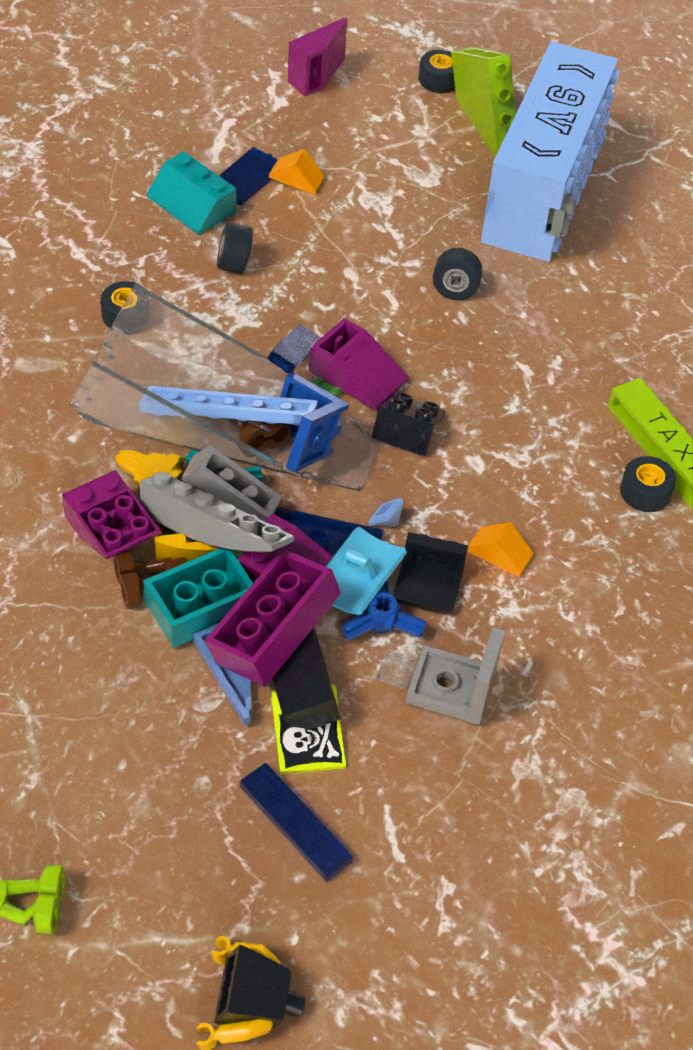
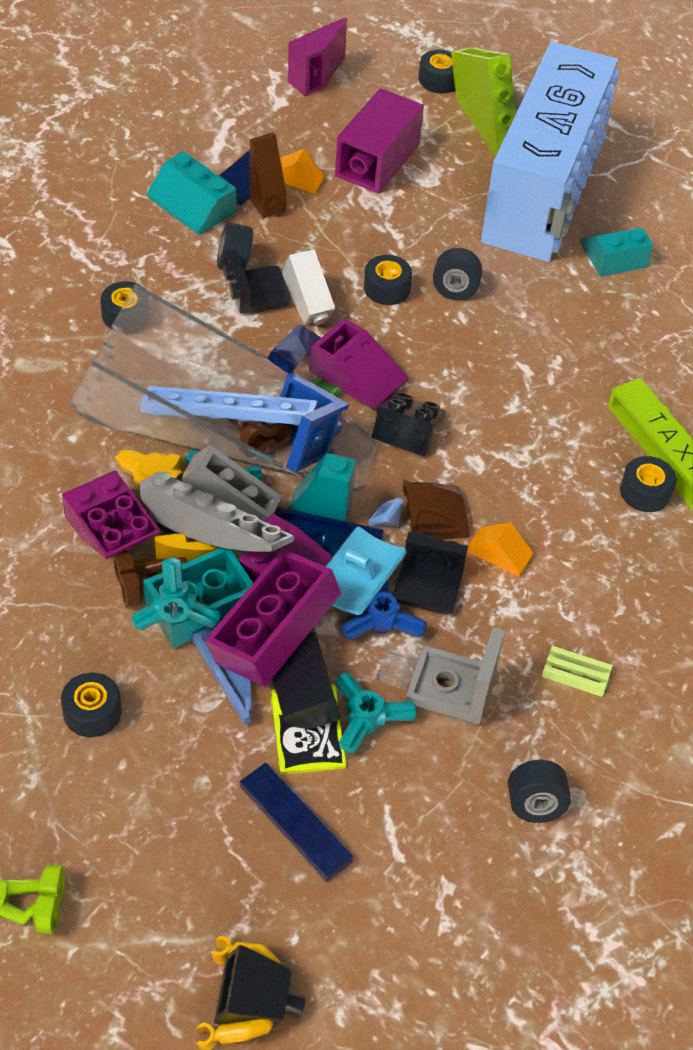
none -> black wheel [61,672,122,738]
none -> teal bush [131,557,221,630]
none -> black bracket [223,252,291,314]
none -> reddish brown slope [249,132,286,218]
none -> white slope [282,249,335,325]
none -> teal slope [287,453,356,527]
none -> magenta brick [335,88,424,194]
none -> teal bush [335,673,416,754]
none -> black wheel [364,255,412,305]
none -> reddish brown slope [402,480,469,539]
none -> black wheel [507,759,571,823]
none -> yellowish green tile [542,646,613,697]
none -> teal slope [580,227,653,277]

